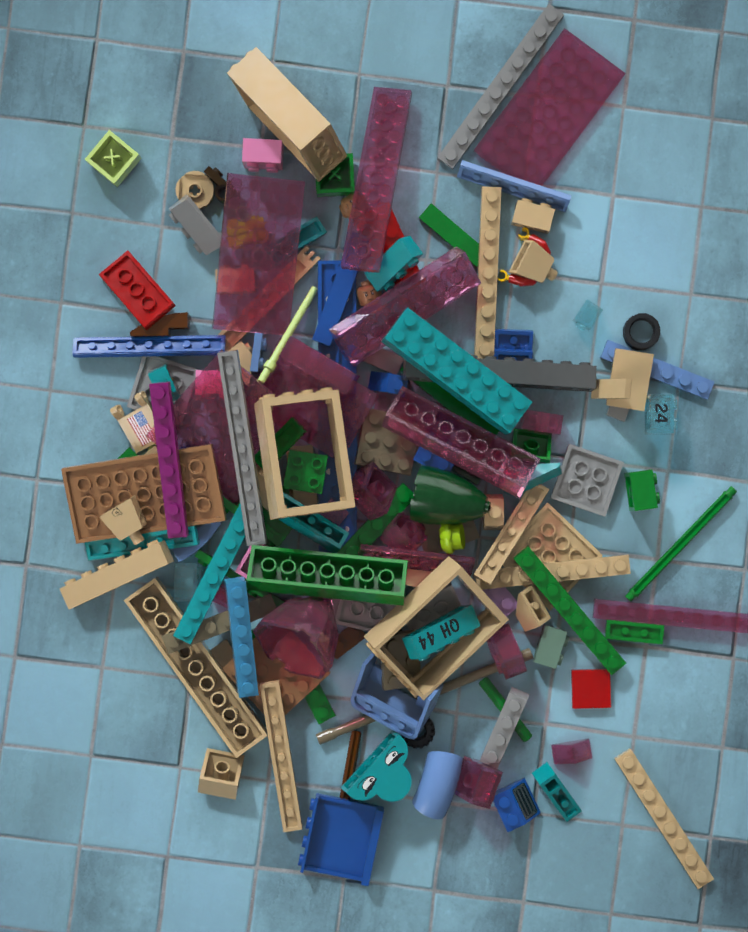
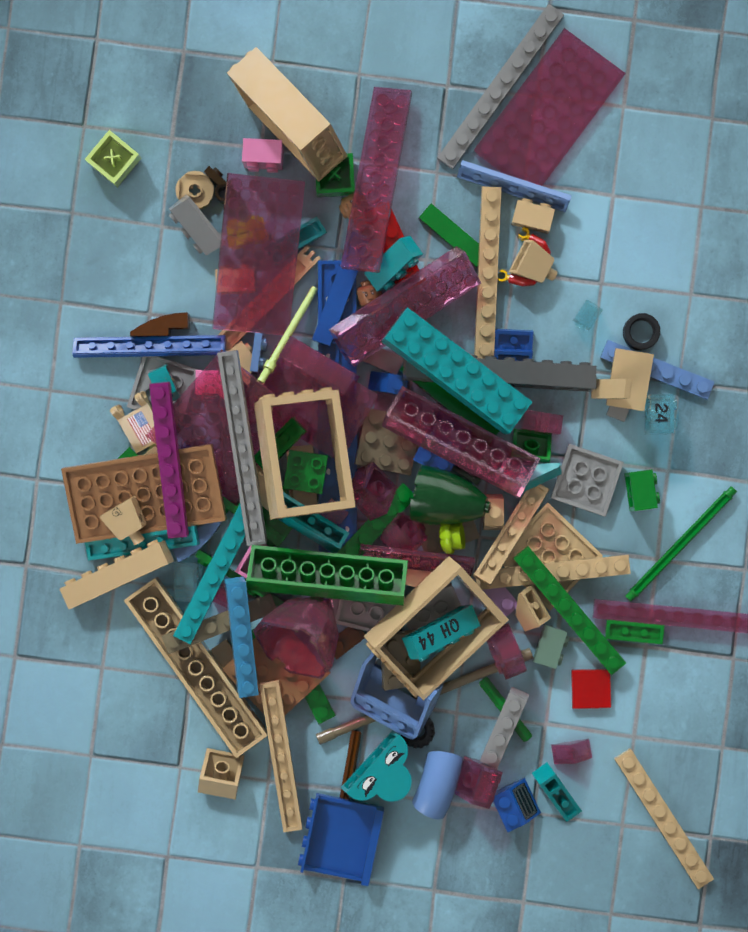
red tile [99,250,176,330] -> none

